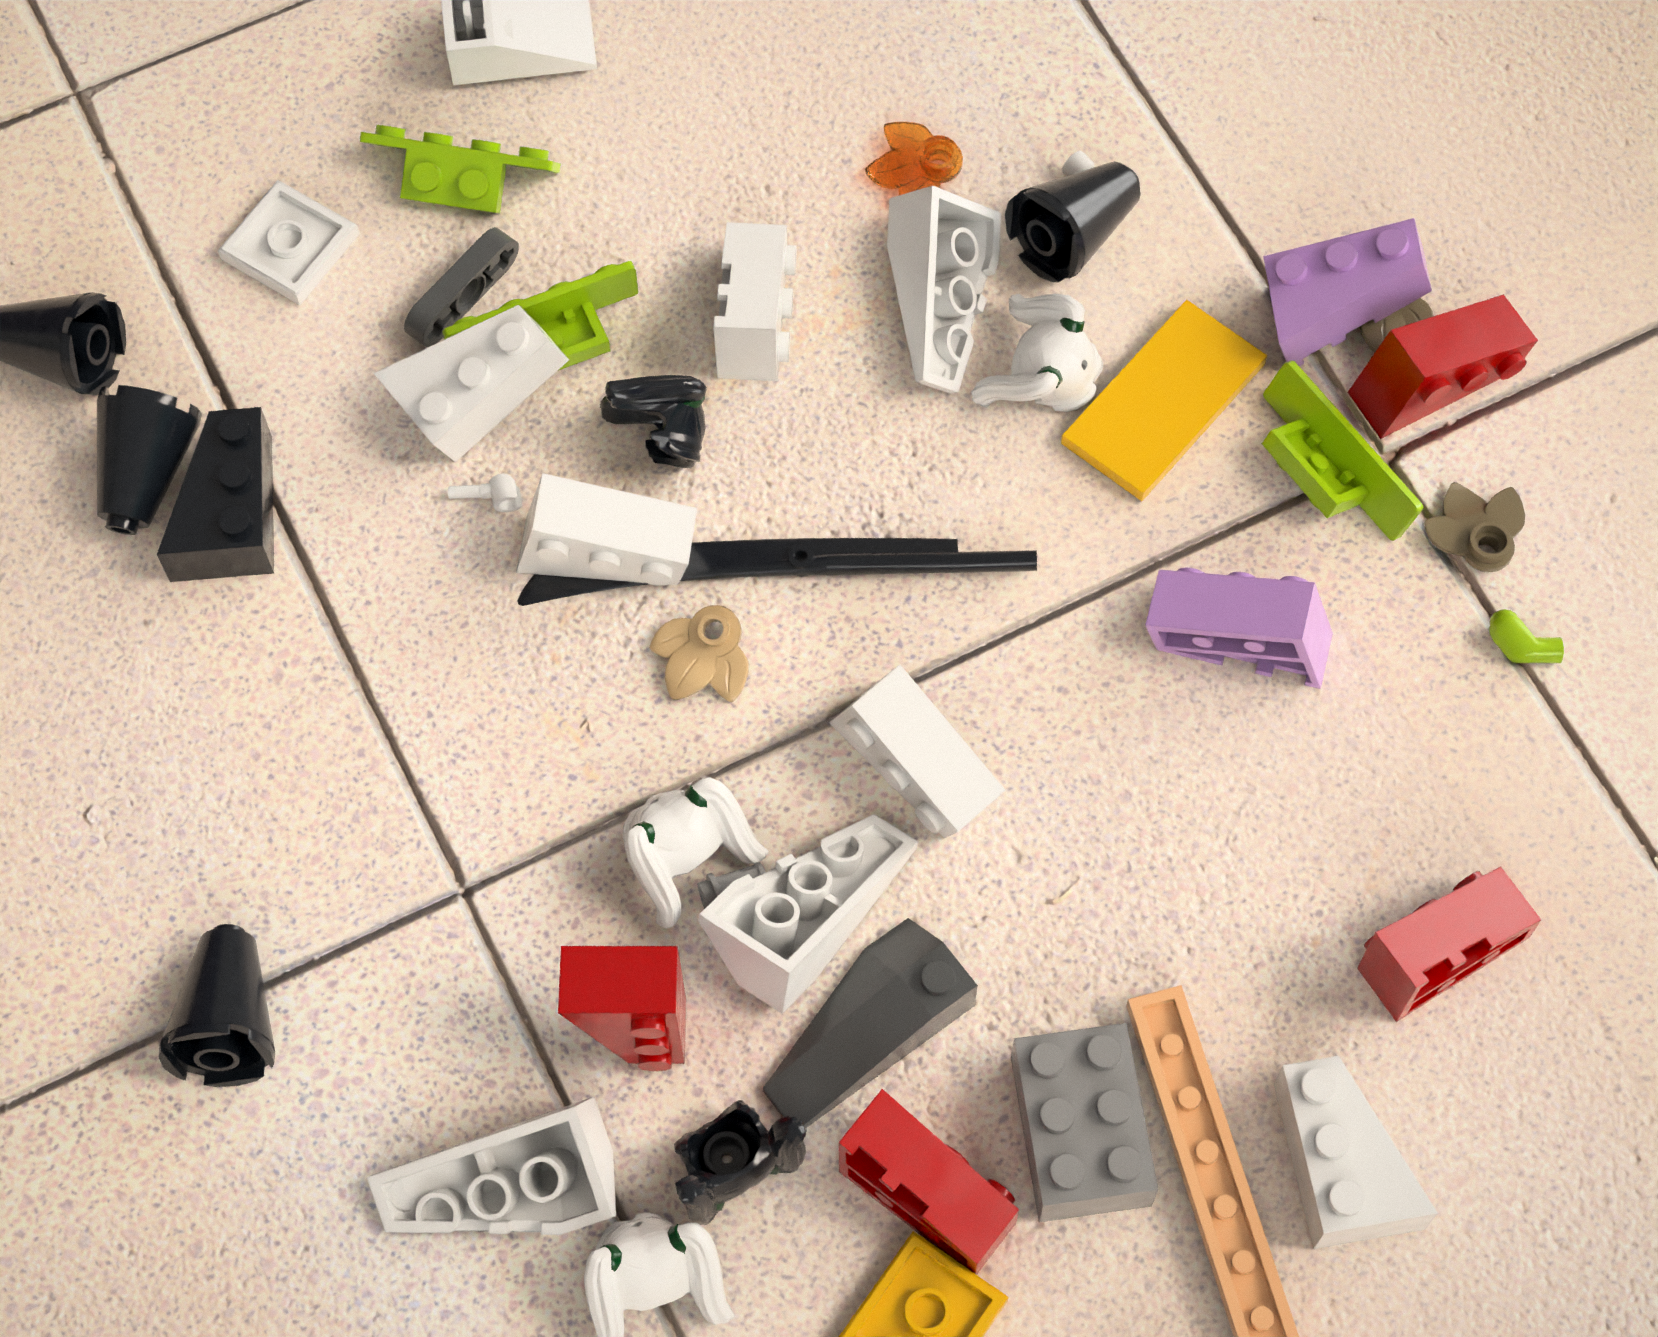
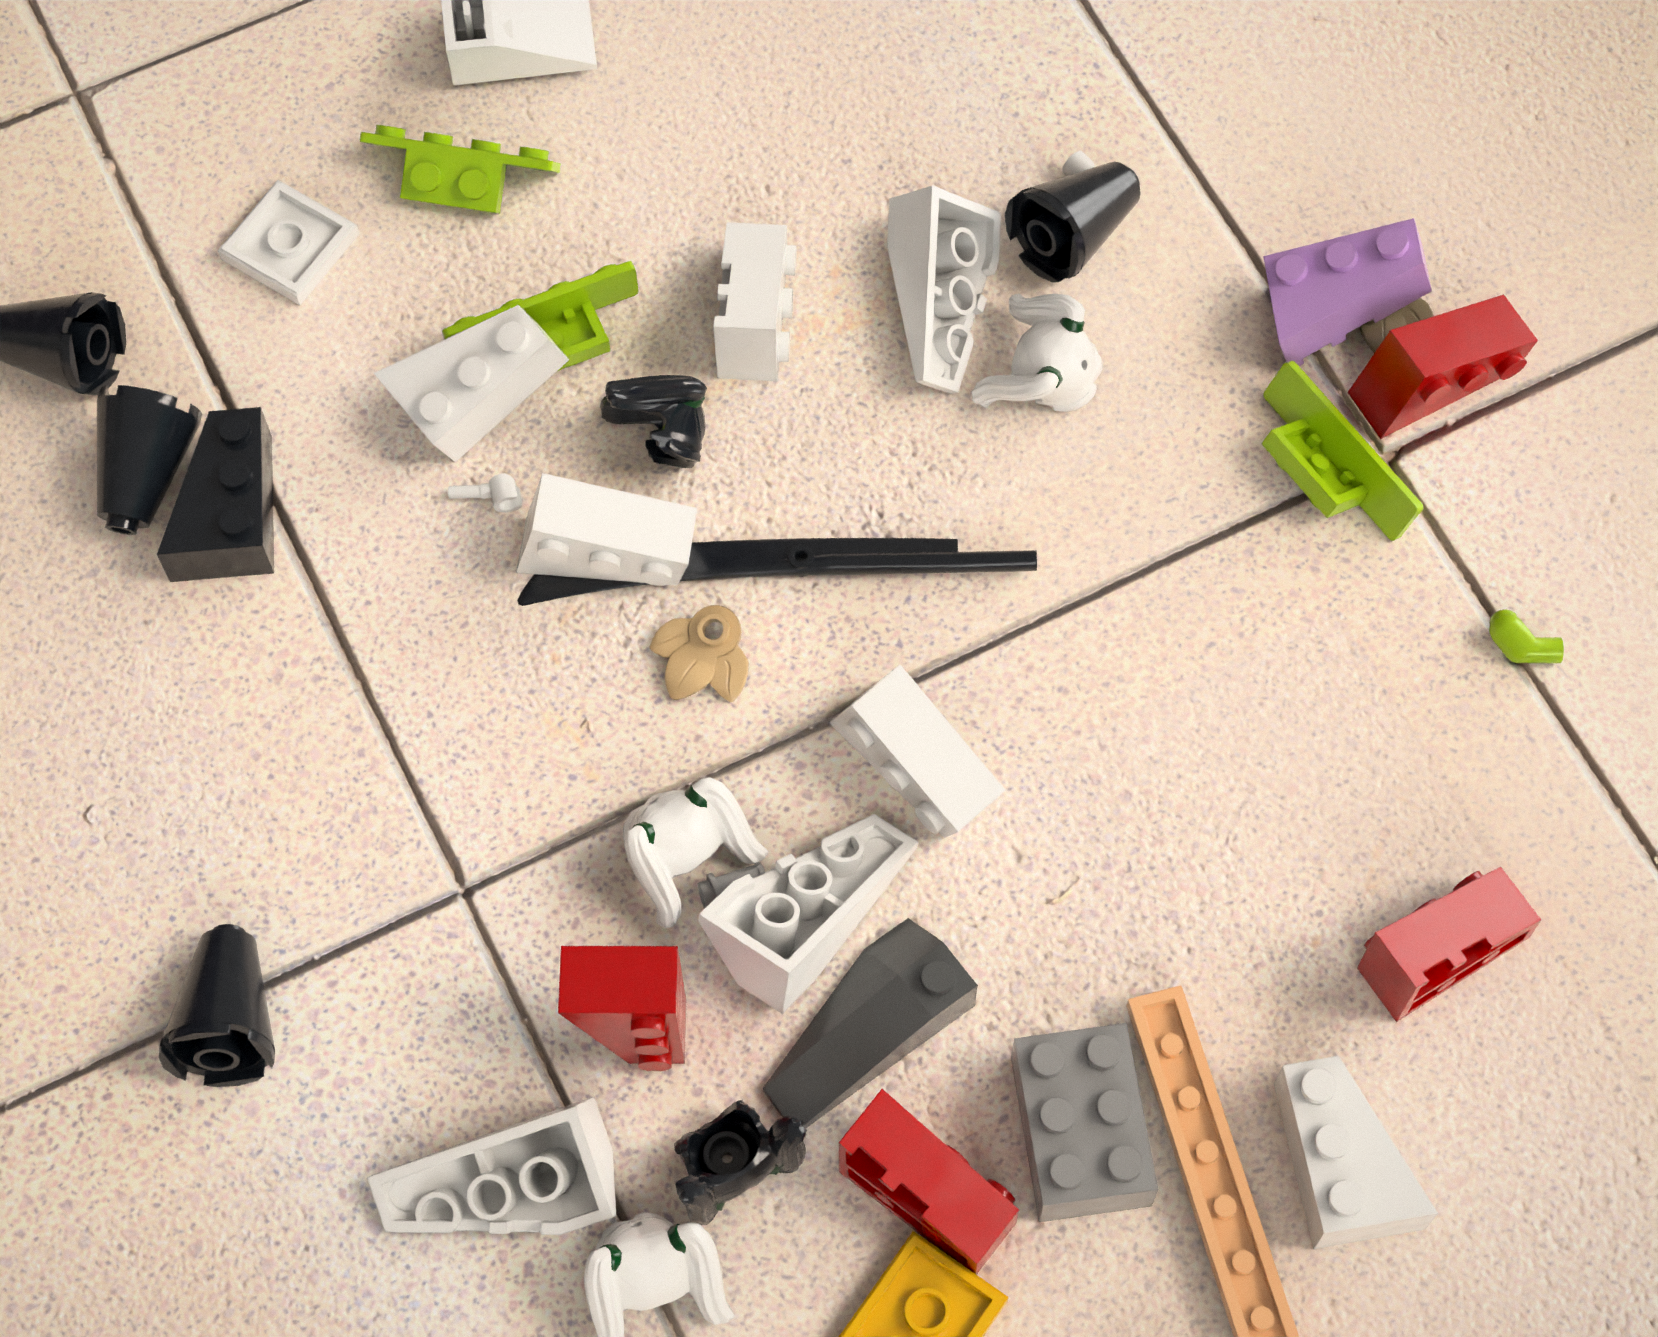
dark grey beam [404,227,519,347] -> none
clear orange plate [865,121,963,195] -> none
yellow tile [1061,299,1267,502] -> none
lavender wedge [1145,567,1333,689] -> none
dark tan plate [1424,482,1525,572] -> none

